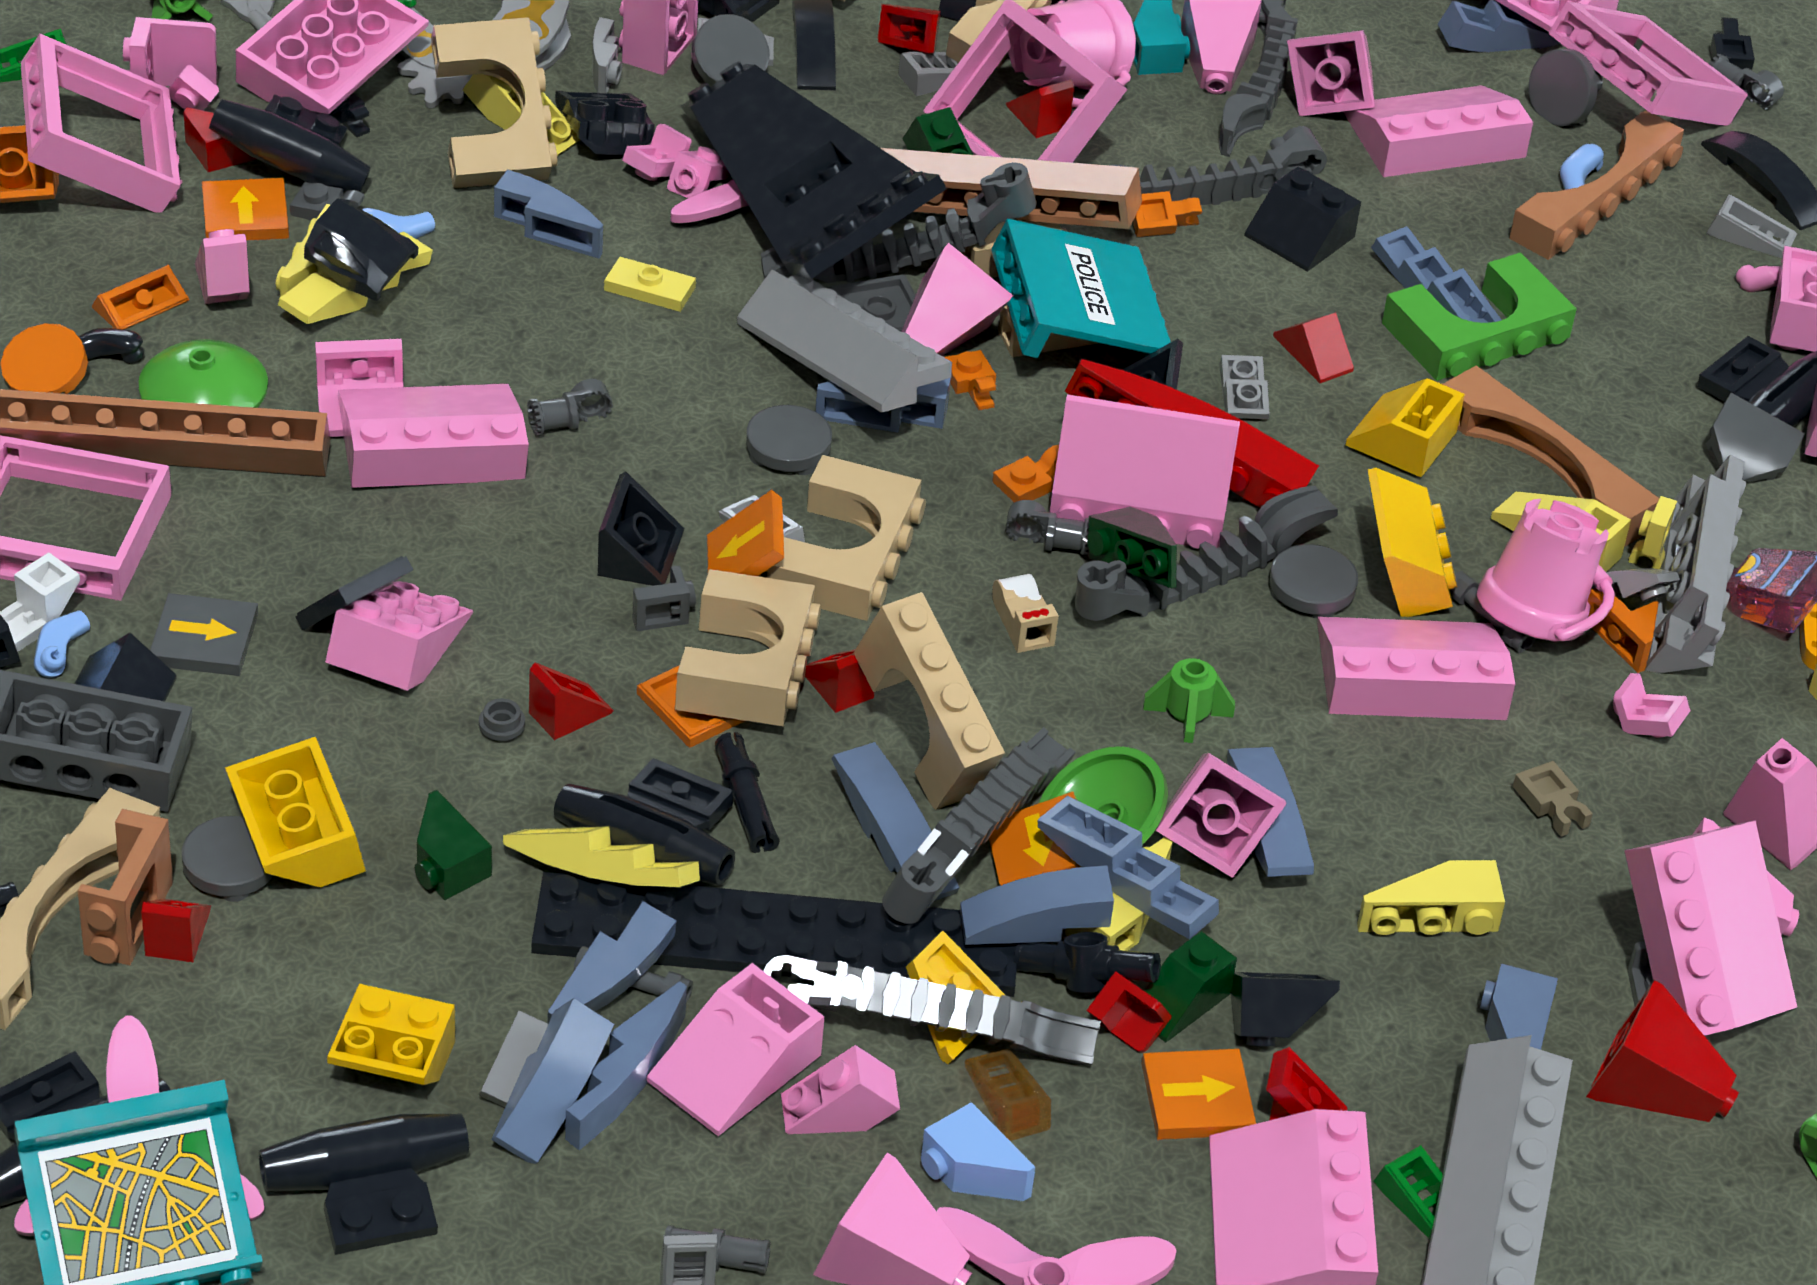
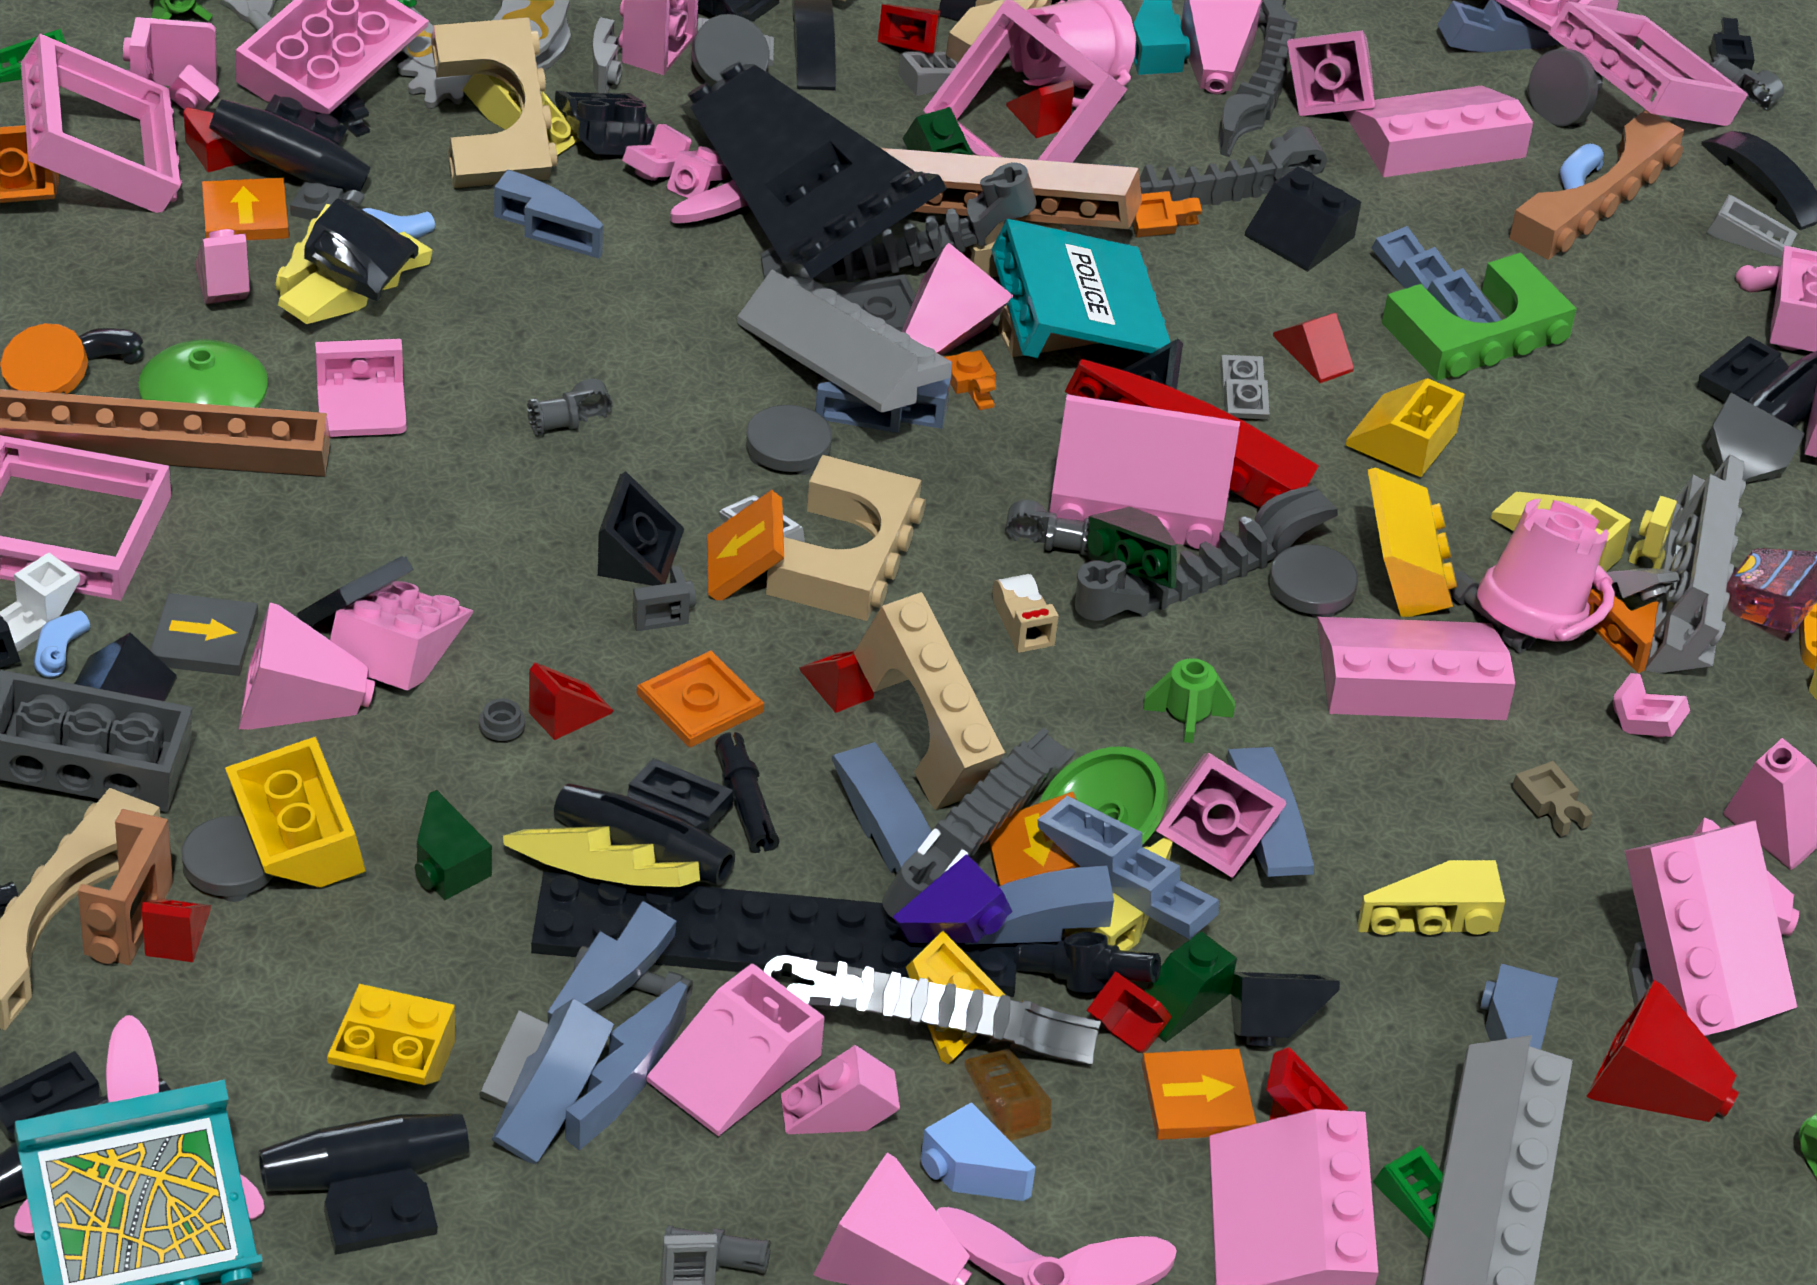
orange slope [92,265,190,329] -> none
bright pink slope [338,384,529,488] -> none
light yellow plate [604,257,696,312] -> none
tan arch [675,569,821,726] -> none
orange plate [993,445,1059,503] -> none
nougat arch [1443,365,1659,547] -> none
none -> bright pink slope [239,603,375,730]
none -> dark purple slope [893,854,1013,943]

